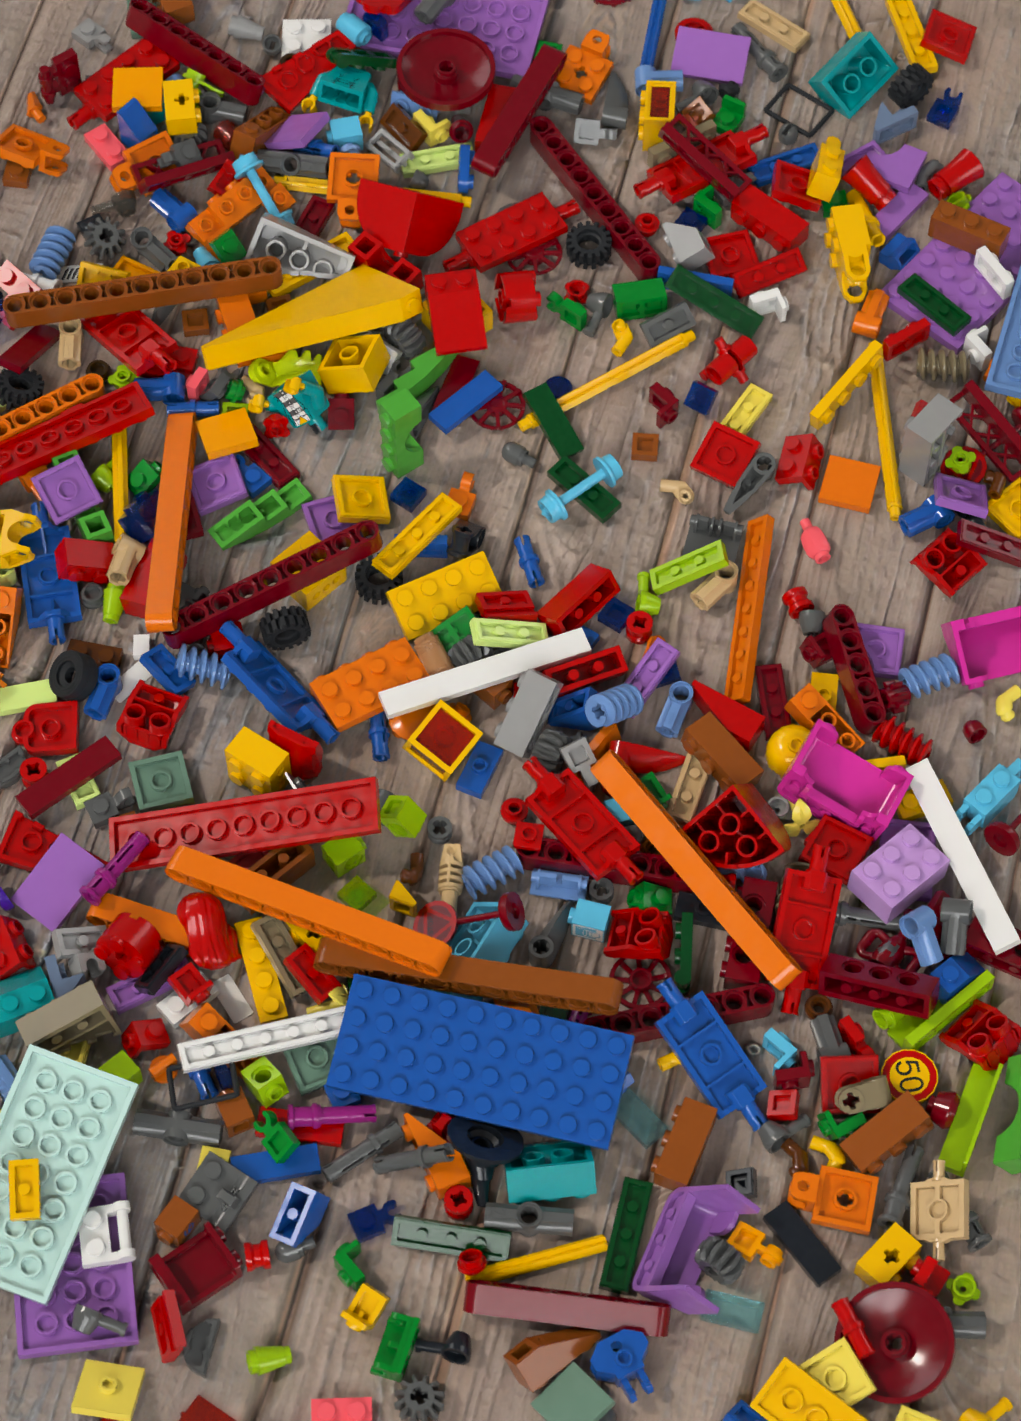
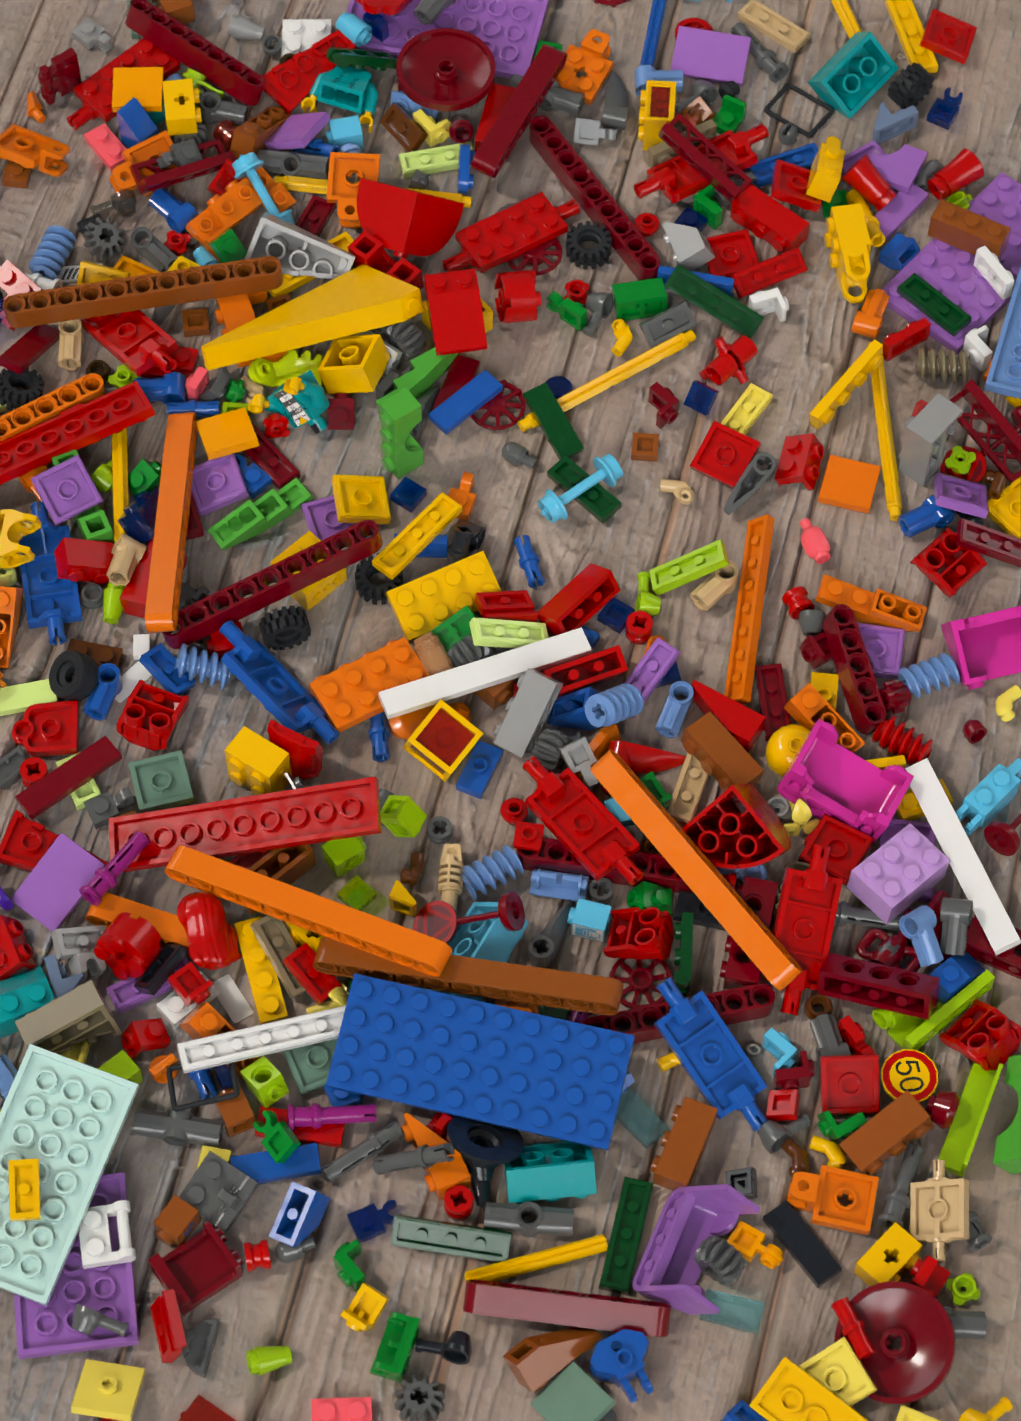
light grey tile [364,128,415,175] -> none
red plate [457,1248,487,1276] -> none
dark grey hinge [682,513,745,563] -> none
dark tan piece [834,1075,893,1114] -> none
none -> orange slope [815,574,927,632]

